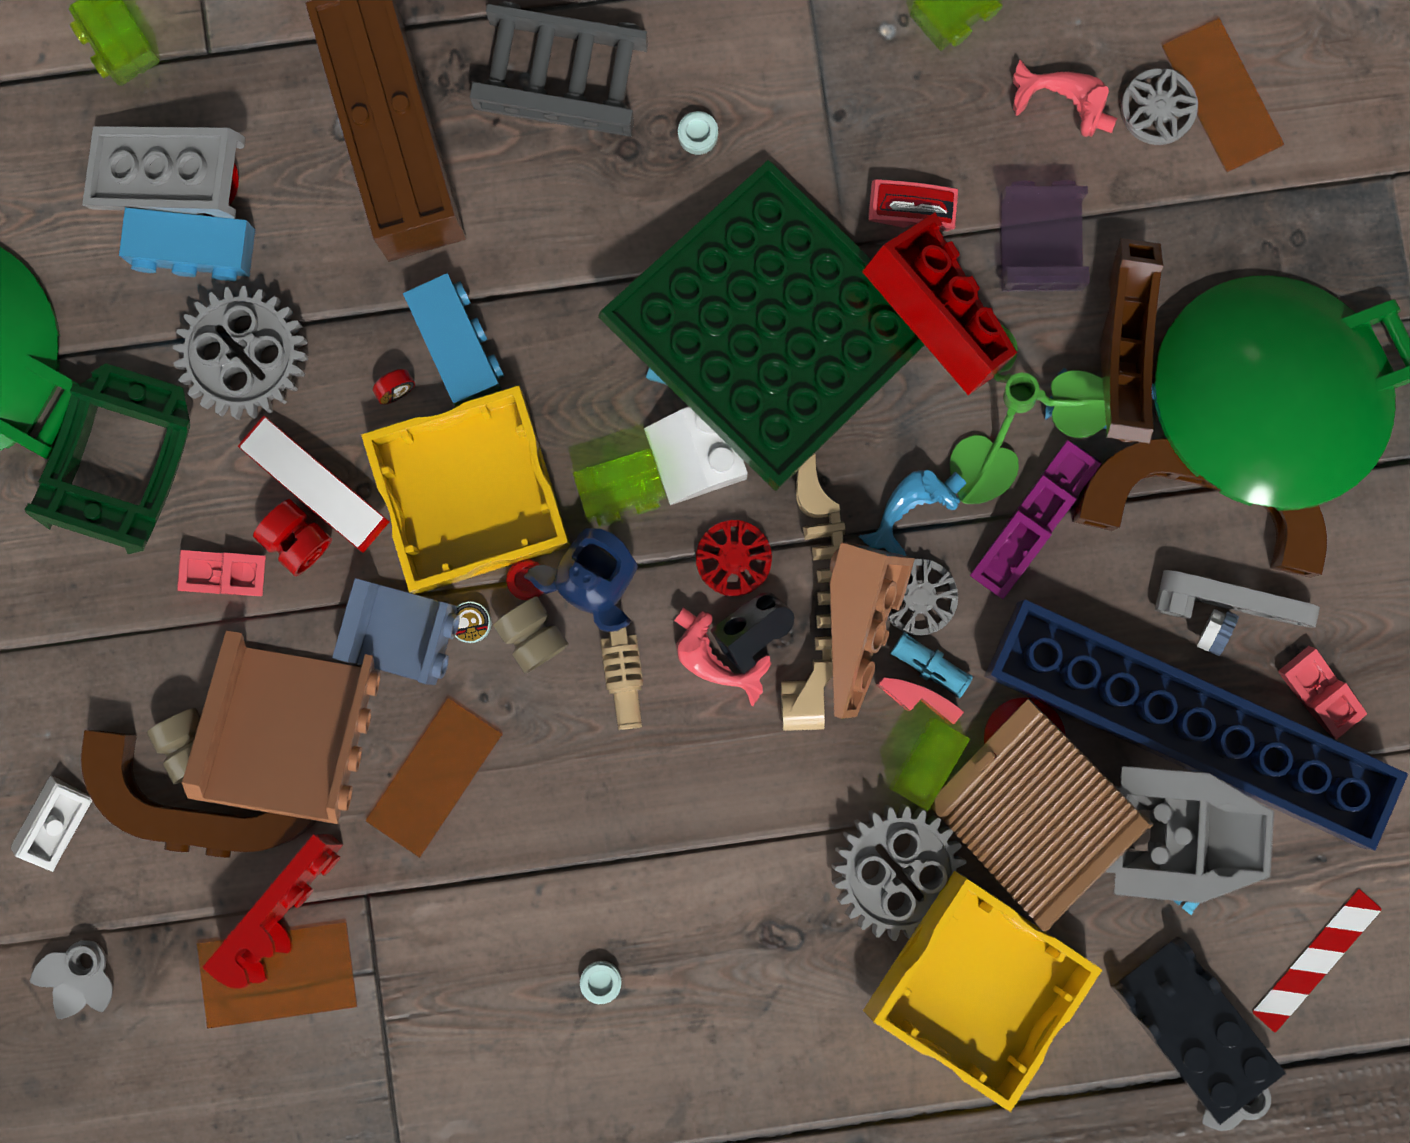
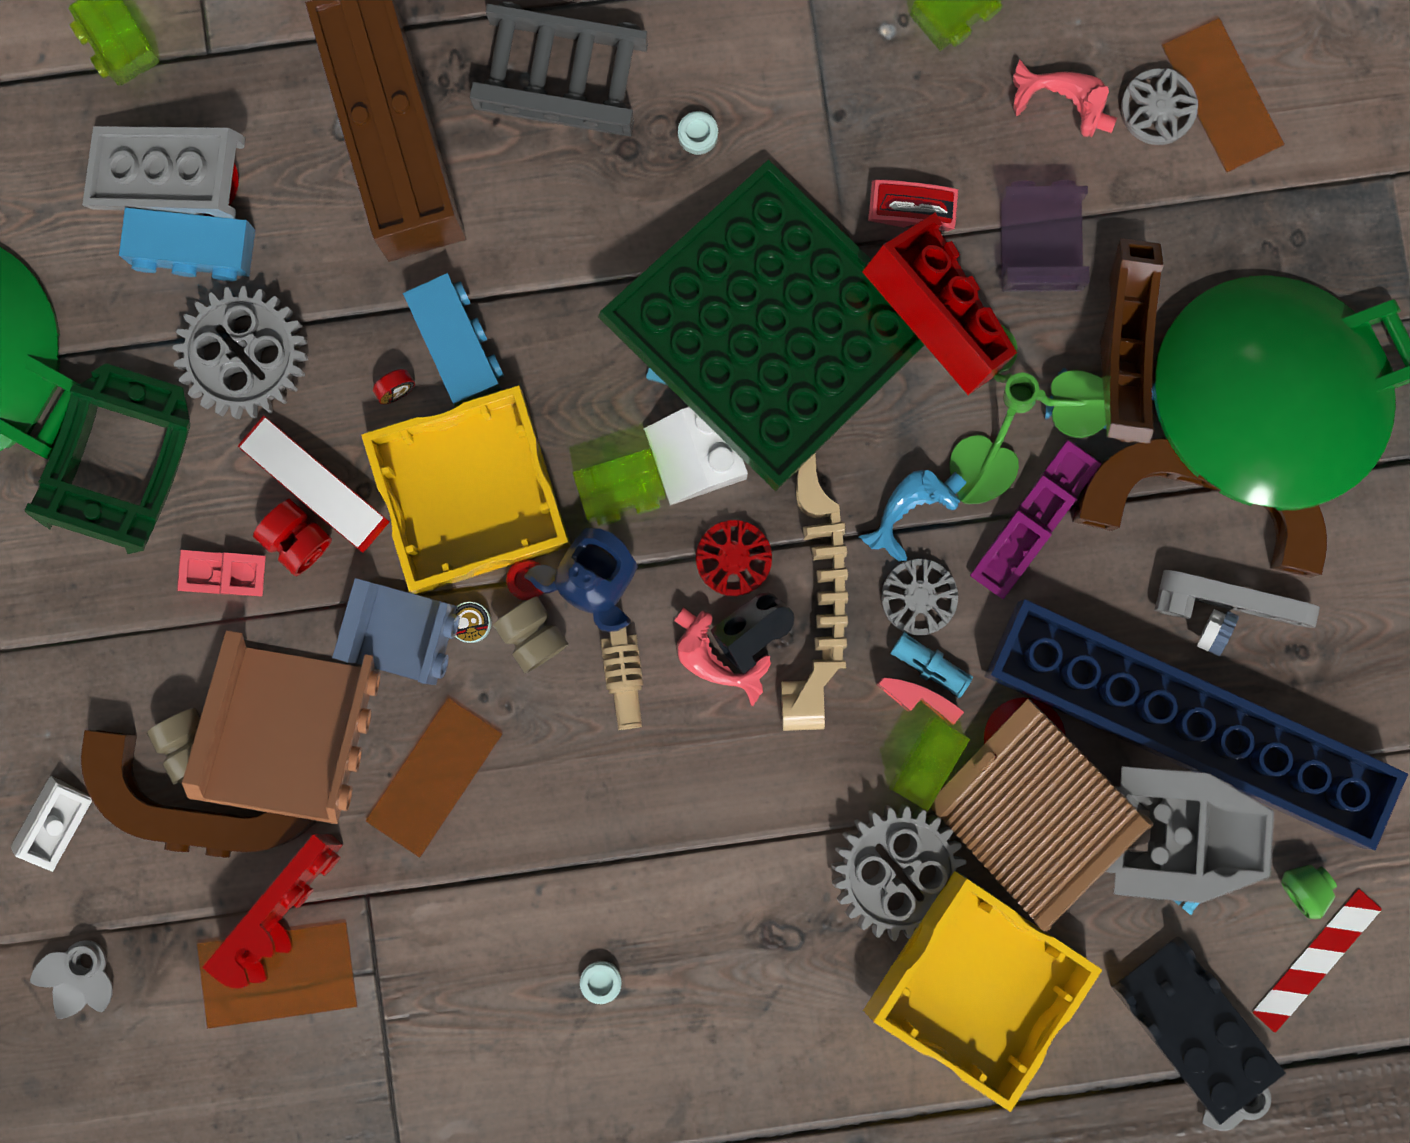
nougat wedge [830,542,915,719] -> none
coral slope [1278,646,1367,740] -> none
none -> bright green cone [1281,865,1337,919]

